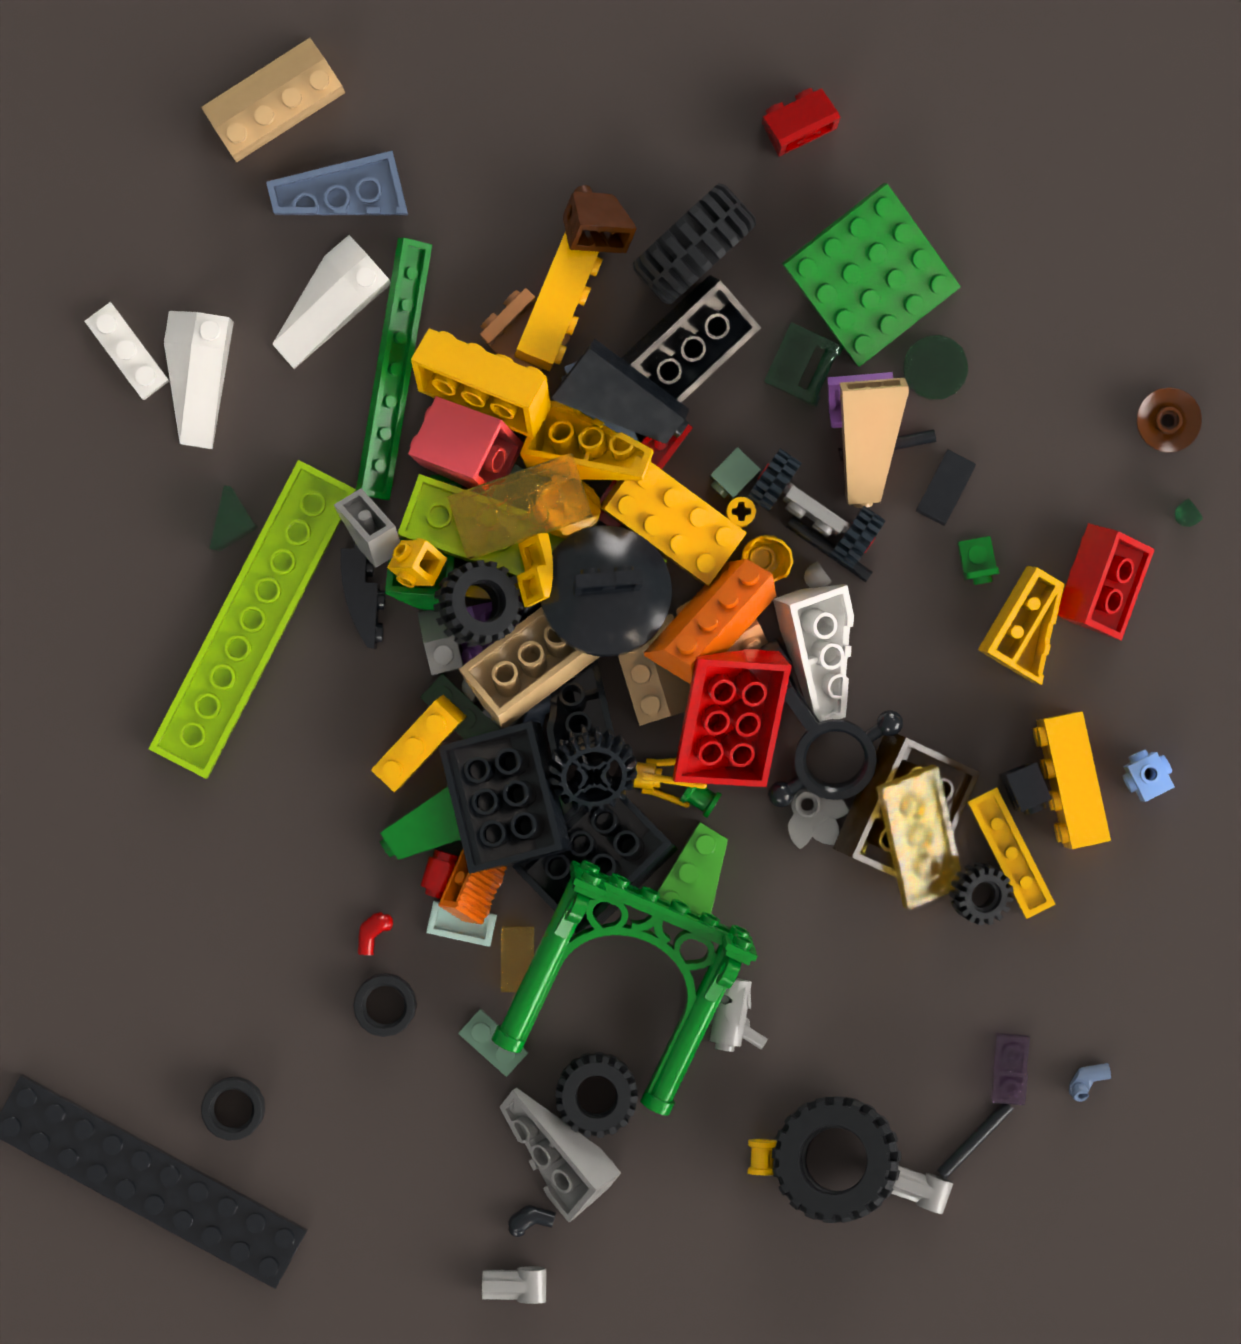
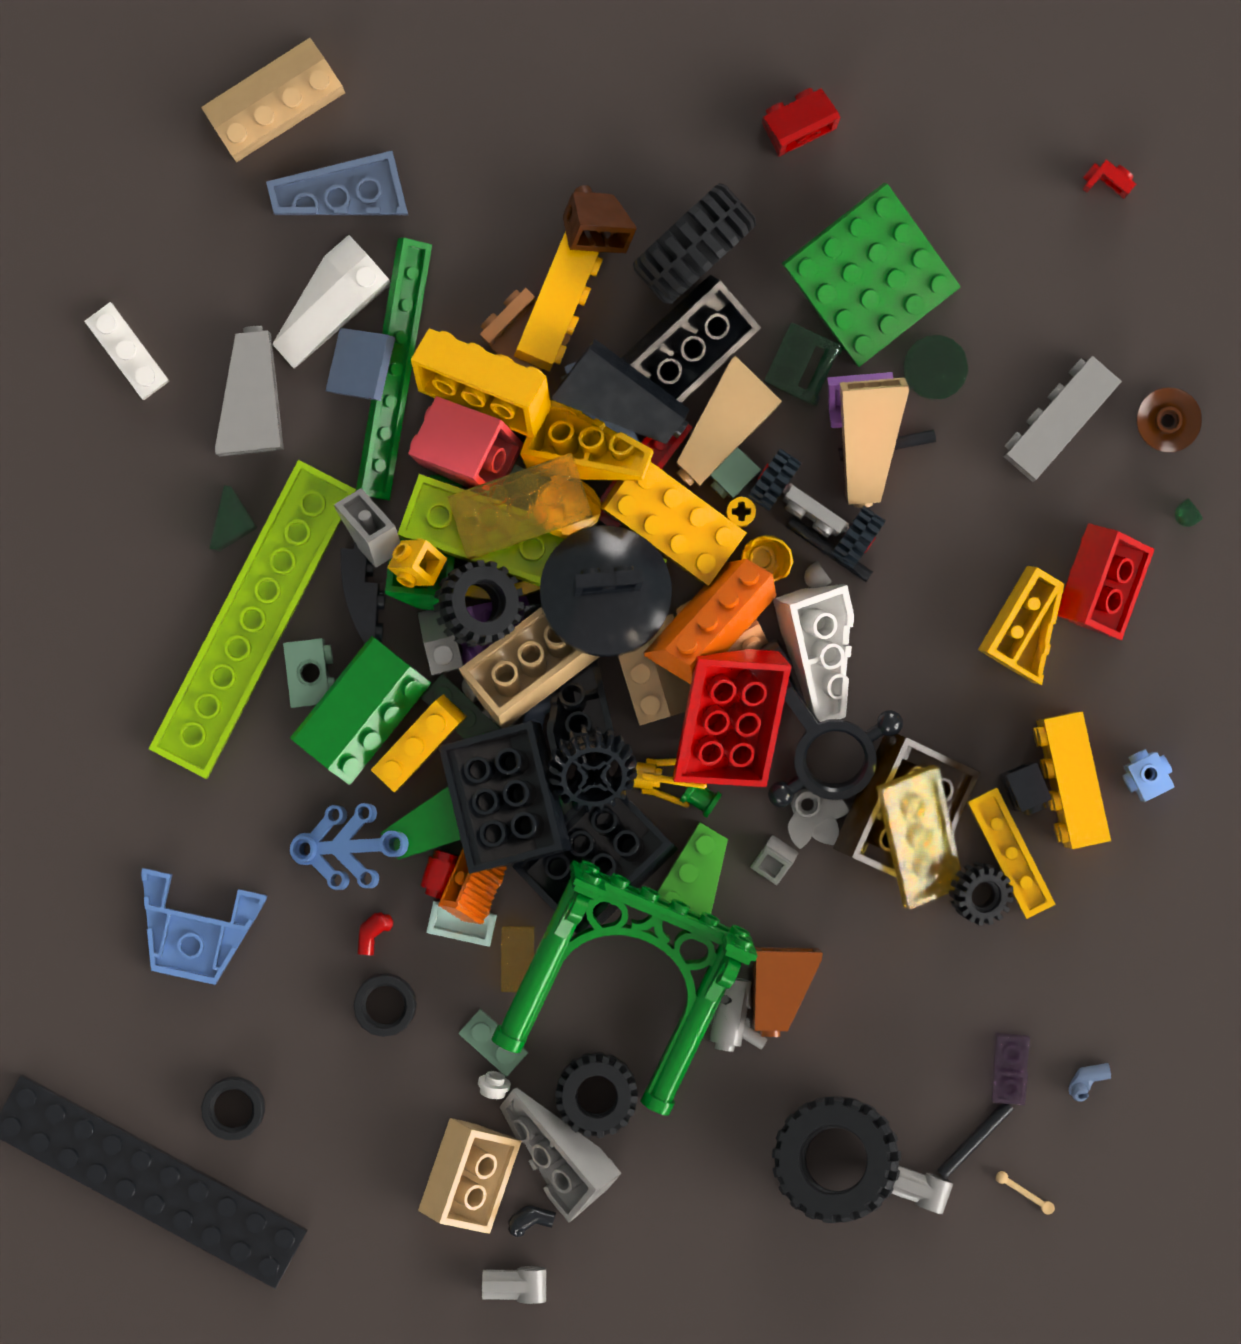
white wedge [164,311,234,450] -> none
yellow slope [516,533,553,608] -> none
yellow bush [747,1139,777,1176] -> none
black slope [916,449,976,526] -> none
green bracket [957,536,1000,585] -> none
none -> medium blue wing [141,868,268,985]
none -> light grey slope [215,326,284,457]
none -> sand green brick [283,638,336,708]
none -> green slope [290,636,431,785]
none -> medium blue plant [290,803,409,890]
none -> sand blue tile [325,328,395,401]
none -> tan slope [418,1118,522,1234]
none -> white plate [478,1071,511,1099]
none -> tan slope [676,356,782,487]
none -> light grey slope [750,835,798,886]
none -> dark orange slope [752,947,823,1037]
none -> tan hinge [996,1171,1055,1215]
none -> light grey brick [1003,356,1122,482]
none -> red bracket [1082,159,1136,199]

